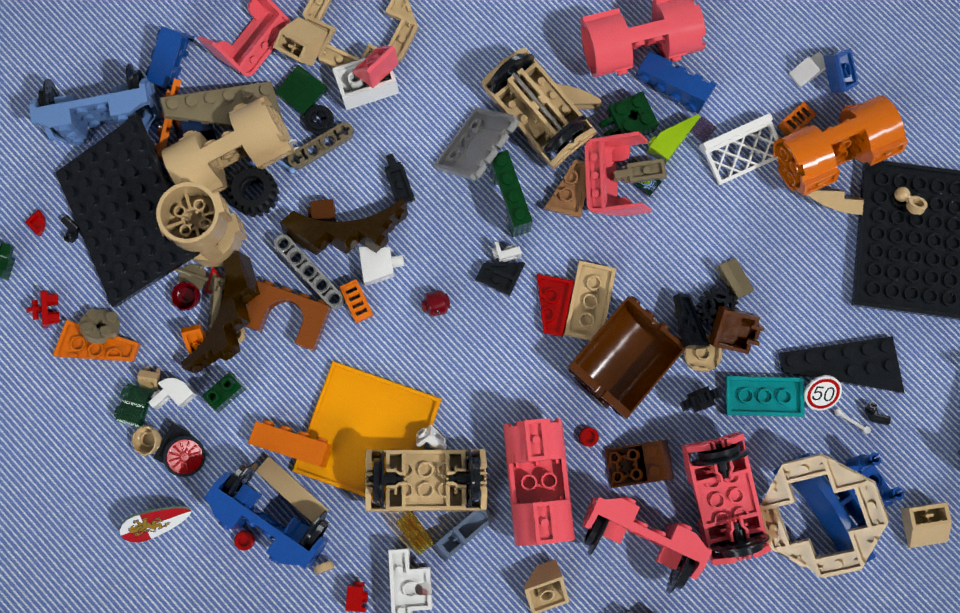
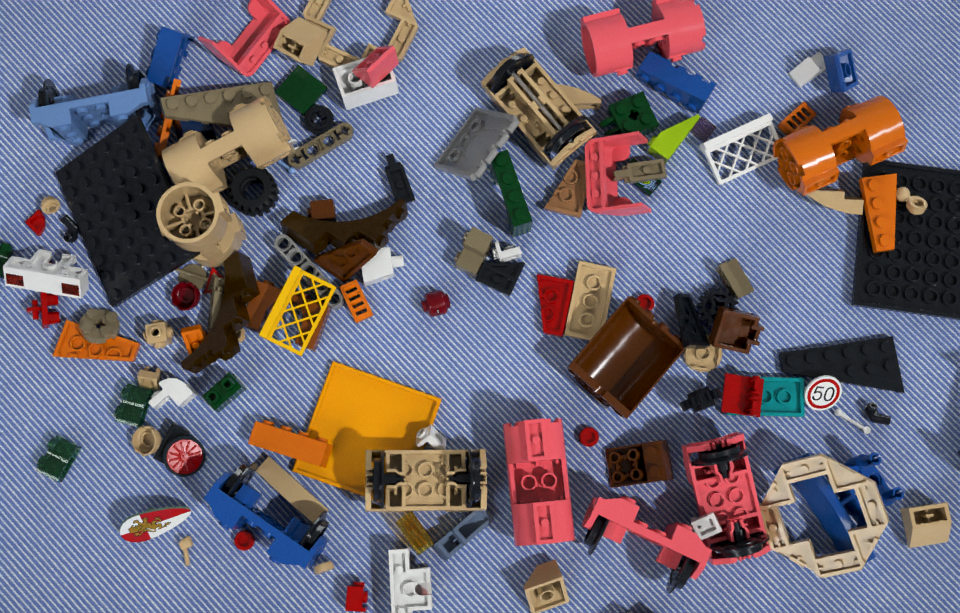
none -> white piece [3,249,89,299]
none -> clear green brick [36,436,81,482]
none -> tan plate [41,196,61,214]
none -> tan brick [143,320,174,349]
none -> tan hand [179,536,193,566]
none -> yellow fence [259,265,337,357]
none -> reddish brown wing [314,238,378,282]
none -> dark tan brick [454,226,493,278]
none -> red tile [637,294,654,311]
none -> white bracket [689,511,722,540]
none -> red hinge [721,373,764,417]
none -> orange wing [859,173,897,253]

